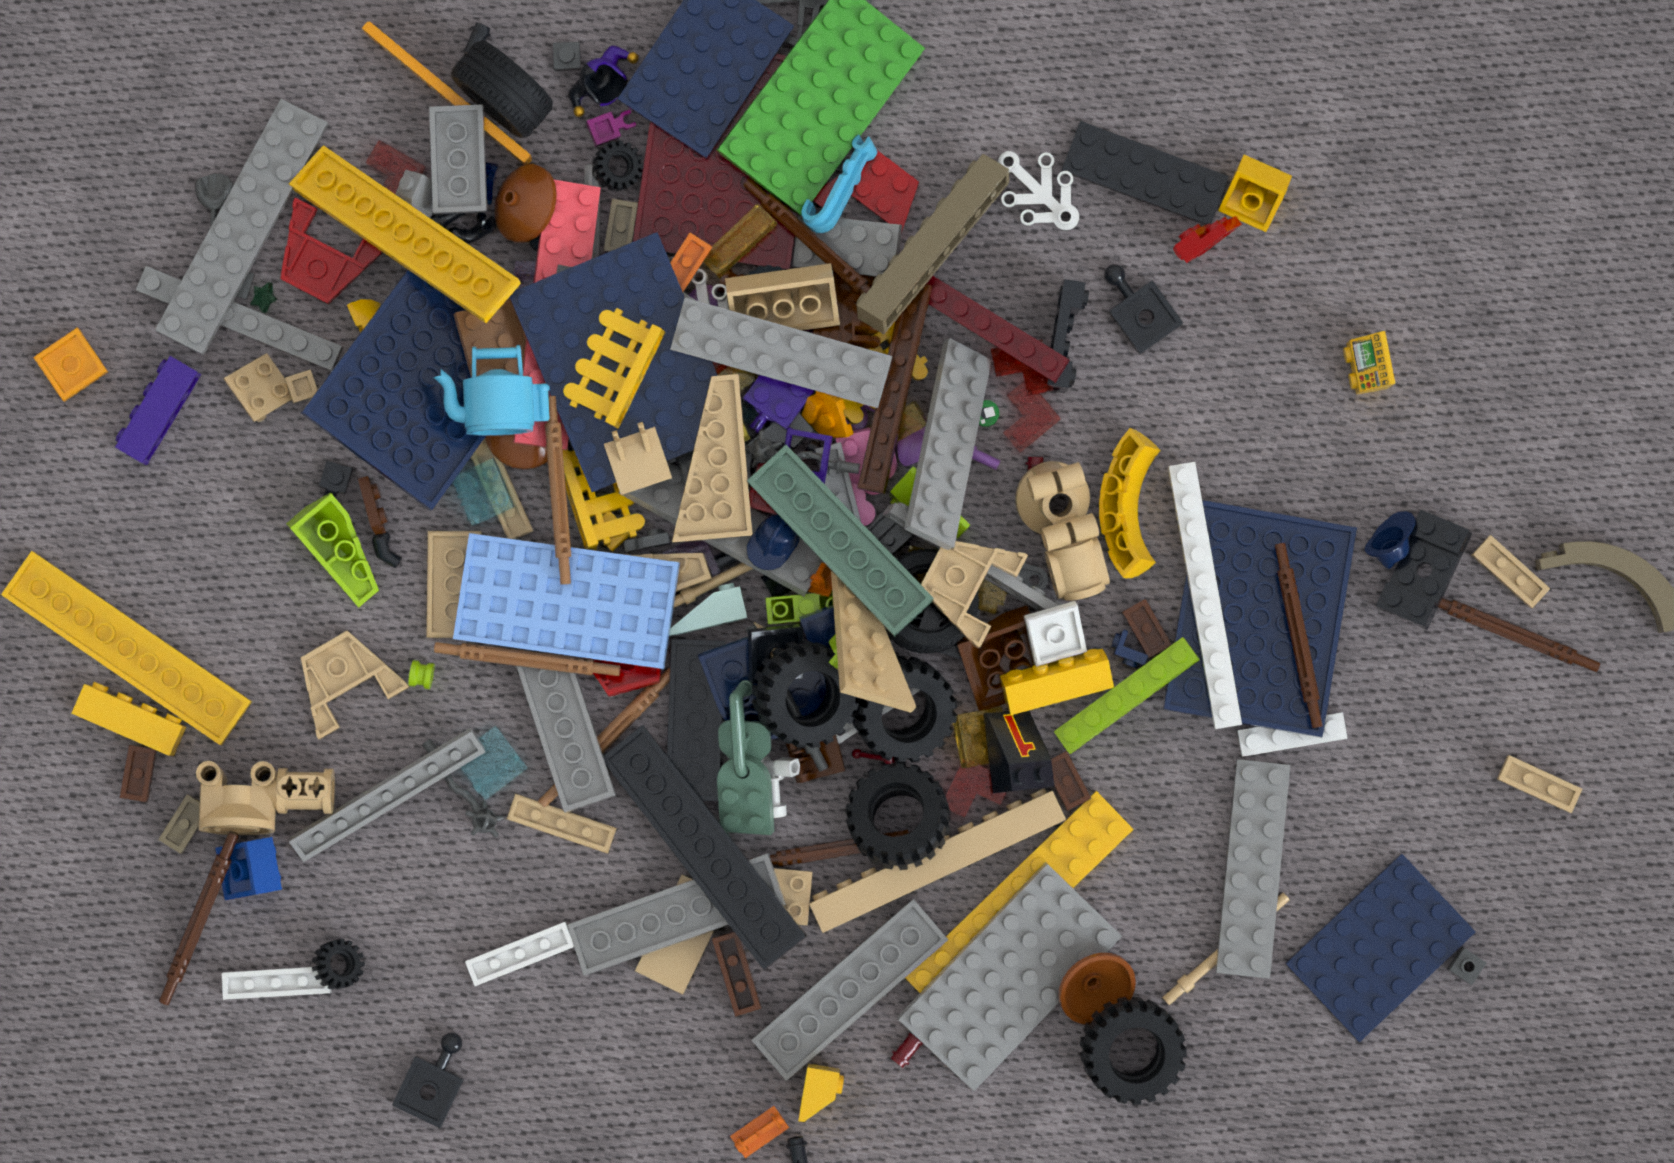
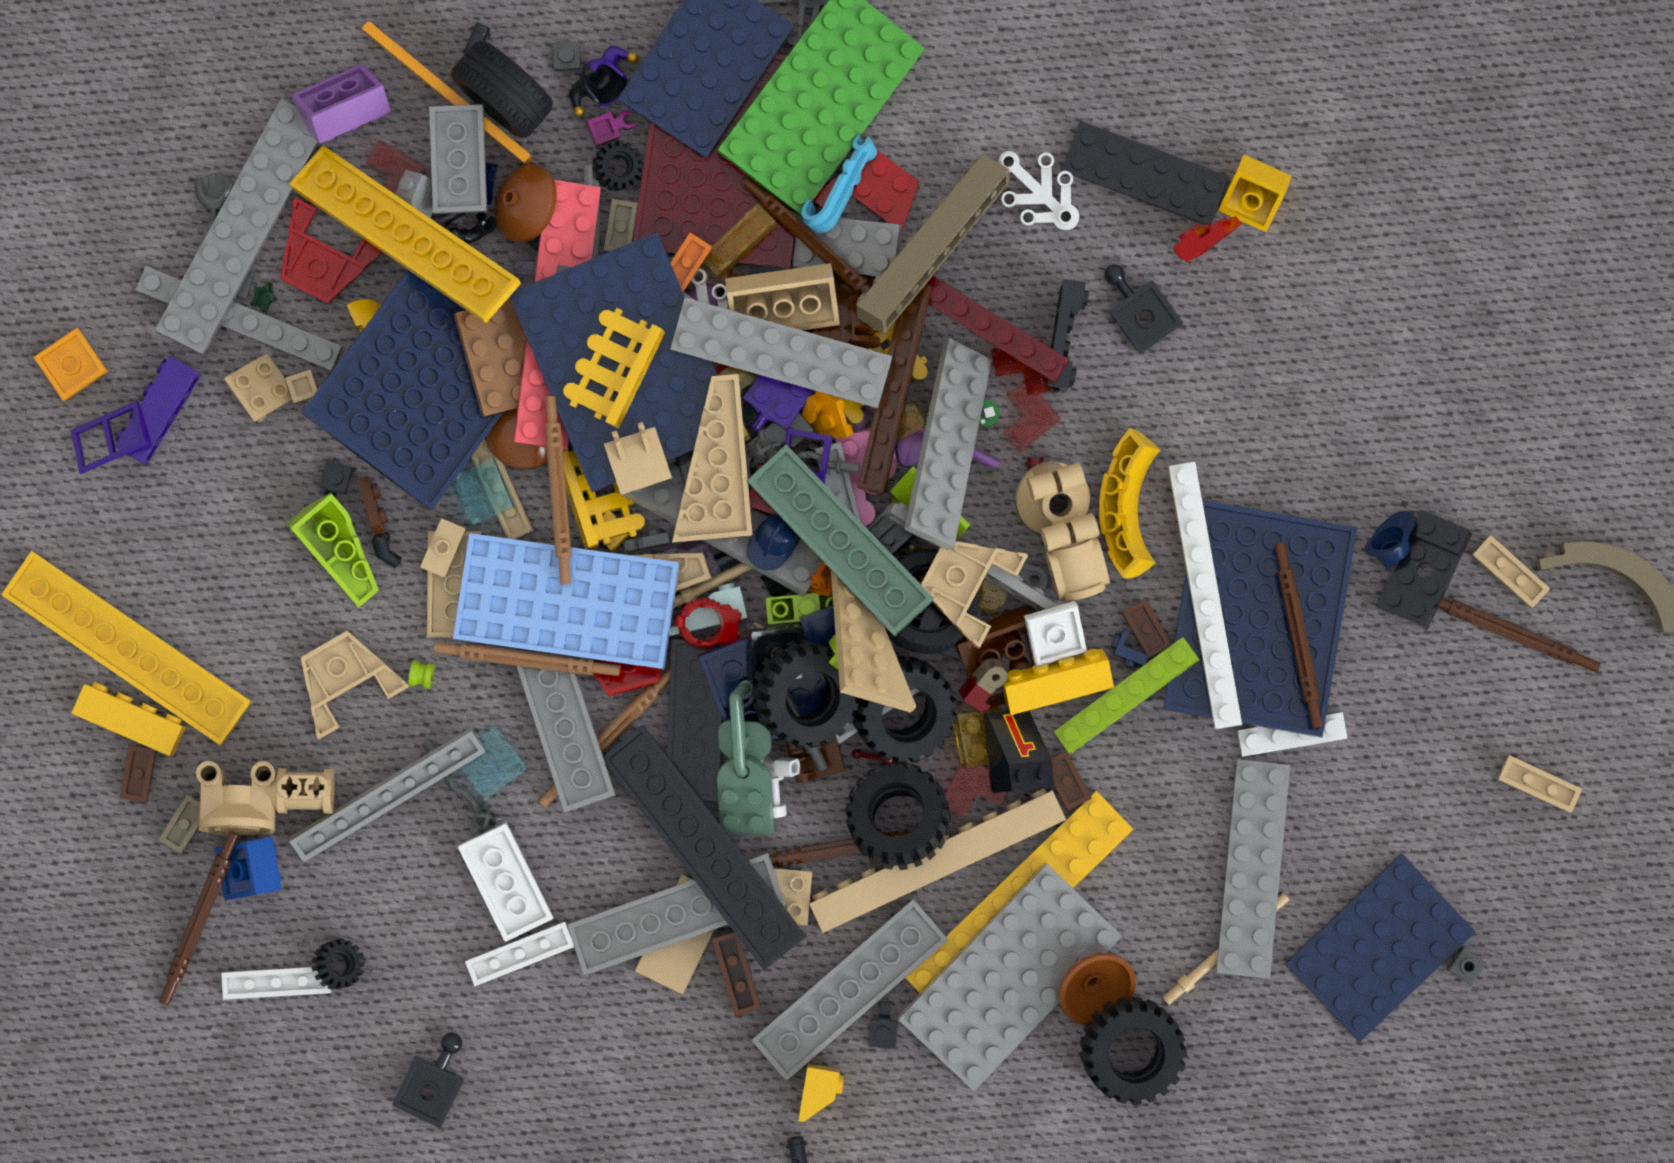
medium azure piece [433,345,550,436] -> none
tan tile [507,794,617,853] -> none
orange hinge [730,1106,789,1158] -> none
dark red pin [891,1033,923,1068] -> none
yellow slope [1343,331,1395,395] -> none
none -> dark purple window [71,401,148,474]
none -> medium lavender slope [291,64,391,144]
none -> tan plate [420,518,467,578]
none -> white plate [458,822,554,942]
none -> red piece [675,598,742,649]
none -> black plate [868,1001,897,1049]
none -> leg [959,658,1007,713]

